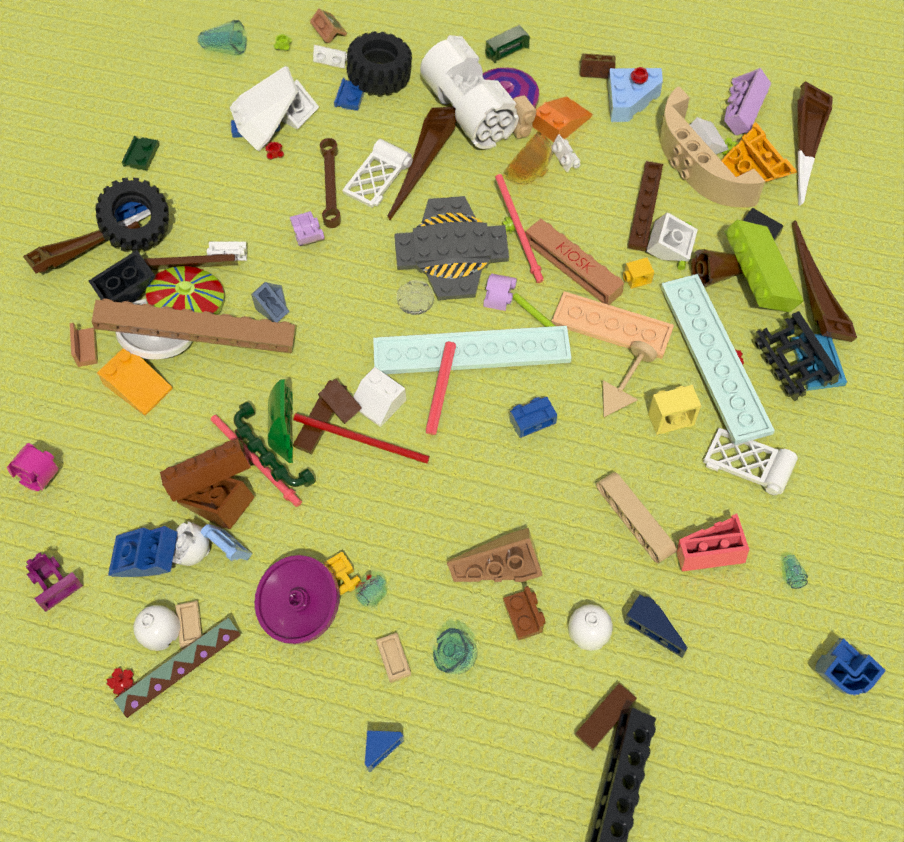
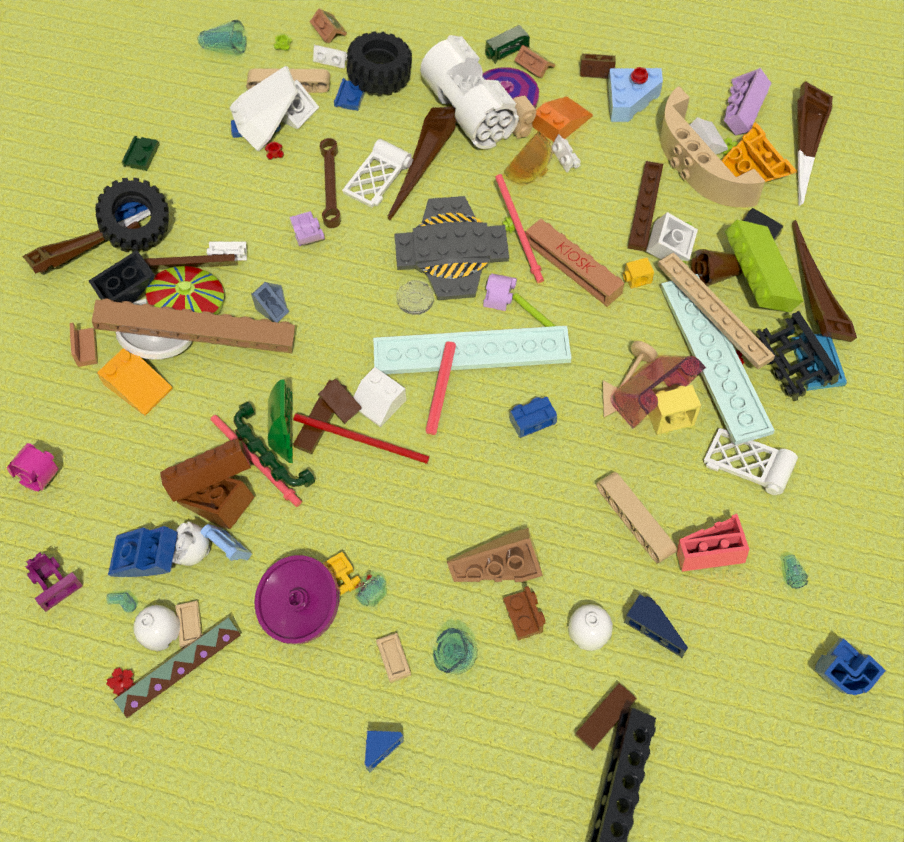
light nougat tile [552,291,674,359] -> none
none -> clear light blue arm [107,592,136,613]
none -> tan beam [246,69,330,93]
none -> nougat panel [514,45,556,78]
none -> windscreen [611,355,706,429]
none -> tan plate [658,253,775,369]

